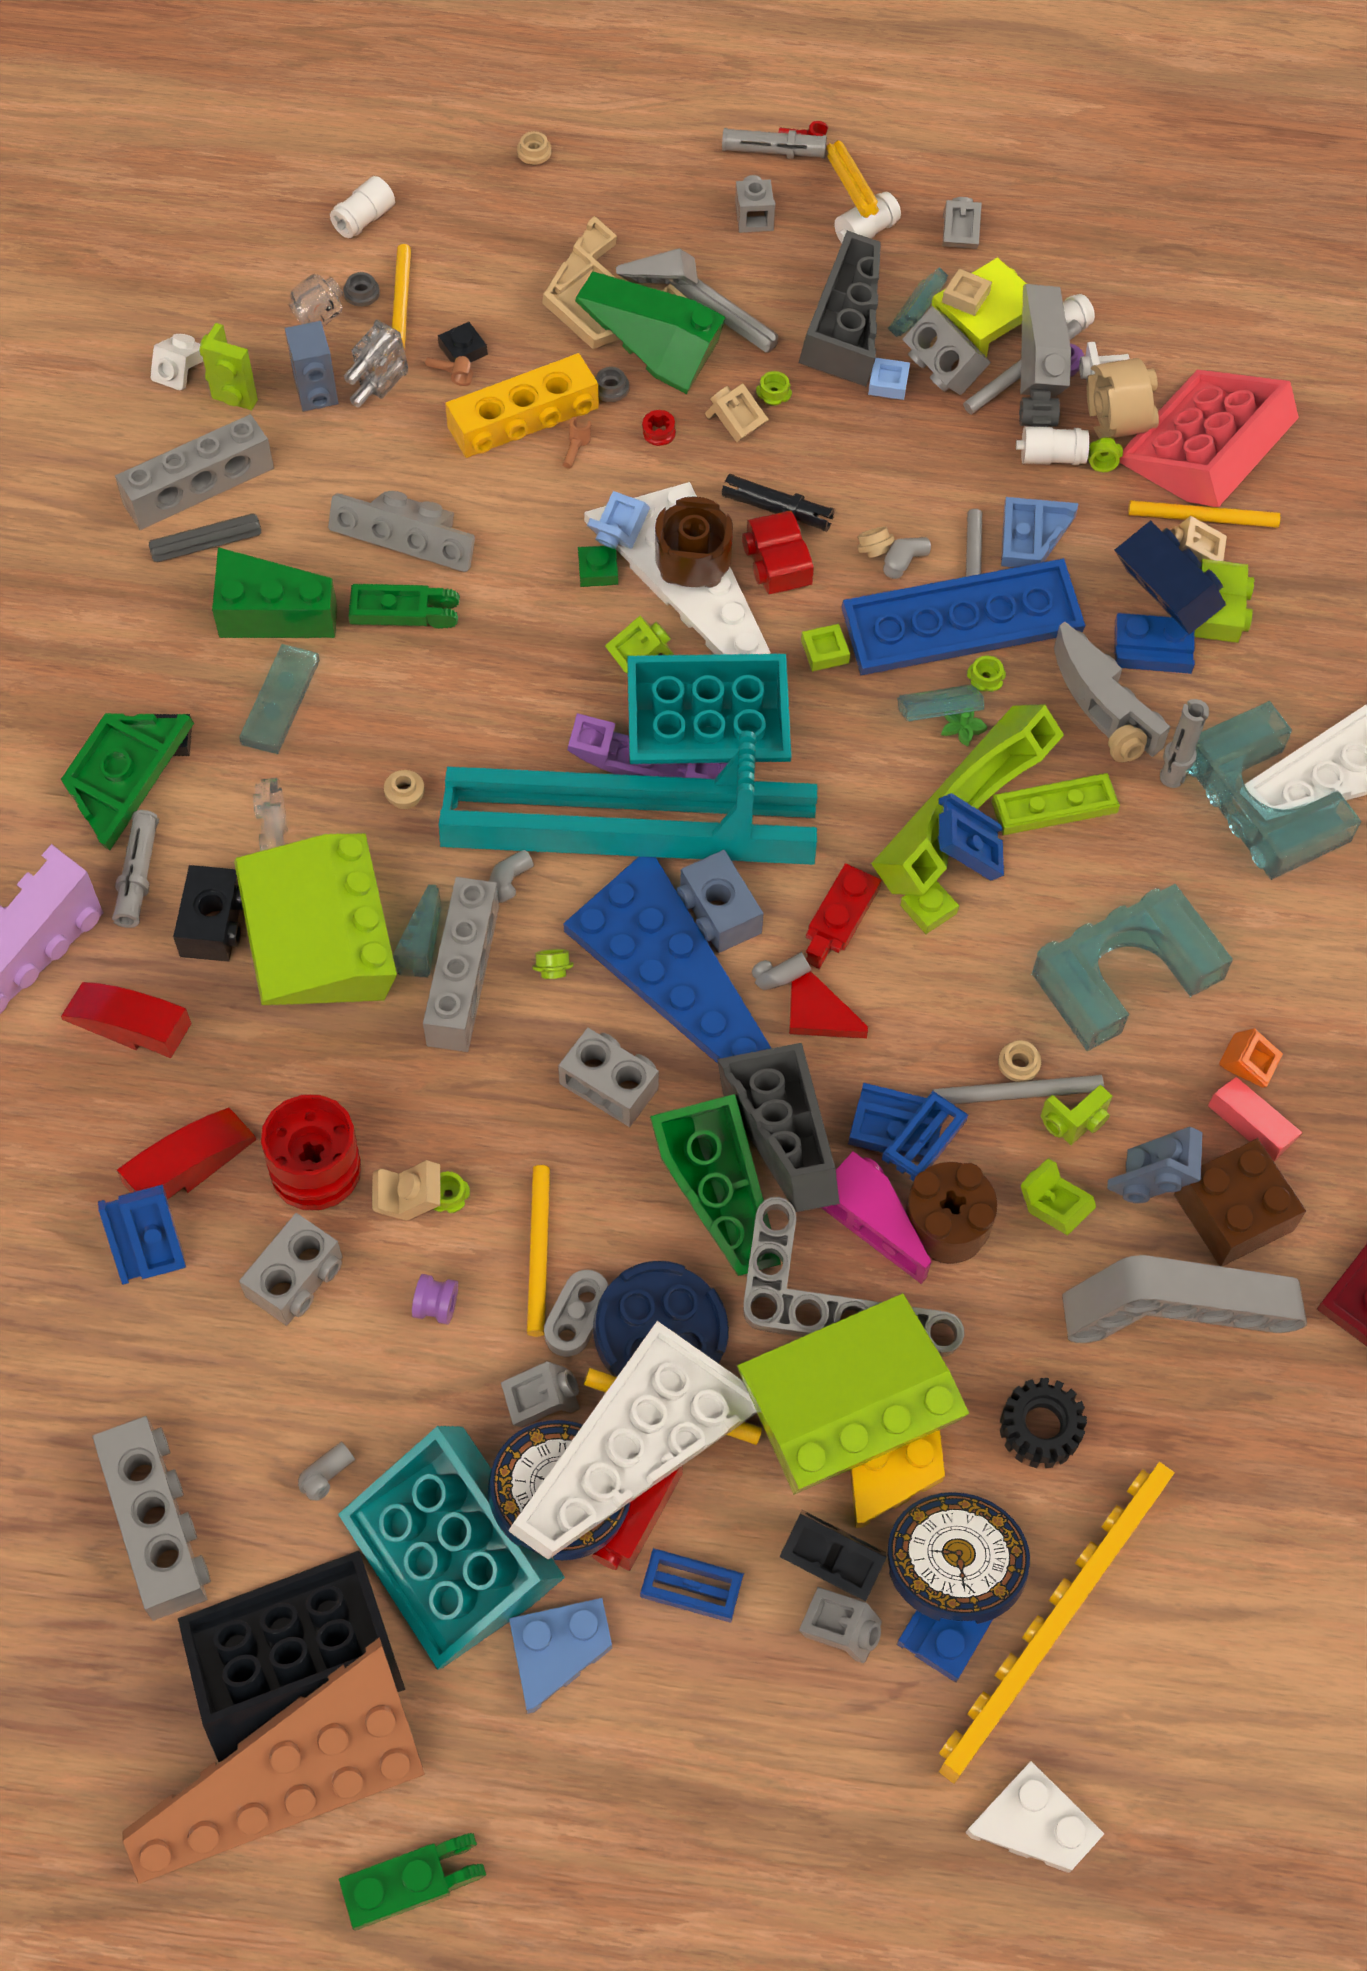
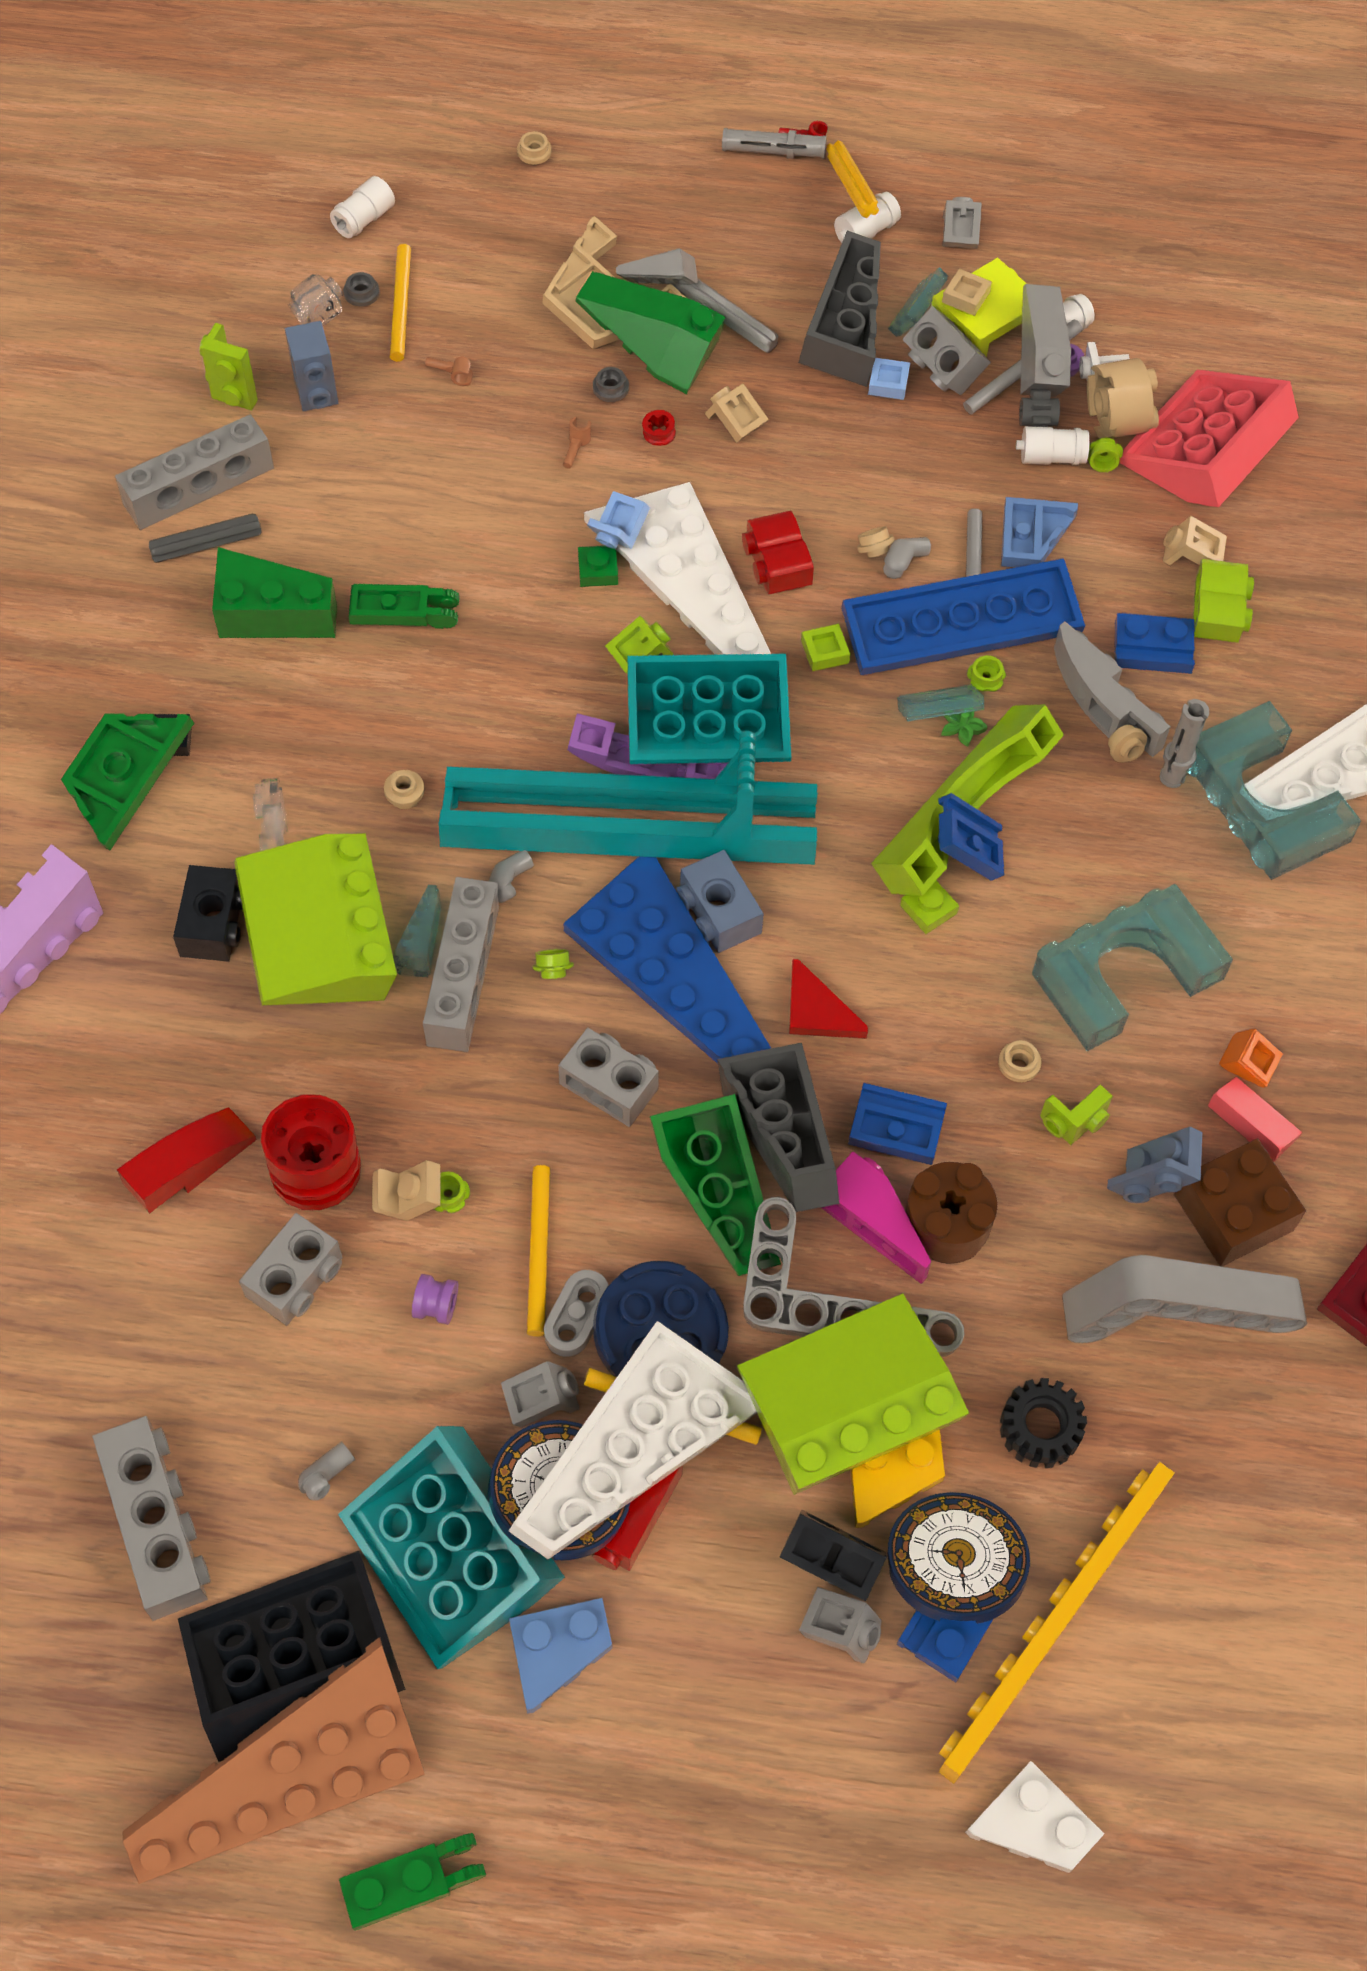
red slope [61,982,192,1058] -> none
blue plate [98,1185,186,1285] -> none
light grey pin [112,810,159,928] -> none
white bracket [150,334,203,391] -> none
clear light blue tile [239,644,320,754] -> none
light grey bracket [328,491,475,572] -> none
clear piece [344,320,409,407] -> none
black plate [438,322,488,363] -> none
yellow brick [445,353,599,458] -> none
blue tile [640,1548,744,1623] -> none
reddish brown brick [655,496,733,588] -> none
black pin [722,474,835,532] -> none
light grey brick [735,175,775,233] -> none
light grey arm [752,952,812,990] -> none
lime plate [756,371,792,406] -> none
red hinge [806,863,882,969] -> none
blue tile [882,1091,968,1181] -> none
light grey bar [932,1075,1104,1104] -> none
lime tile [991,773,1120,835] -> none
lime bracket [1021,1158,1096,1236] -> none
dark blue brick [1114,520,1226,634] -> none
yellow bar [1128,500,1281,528] -> none

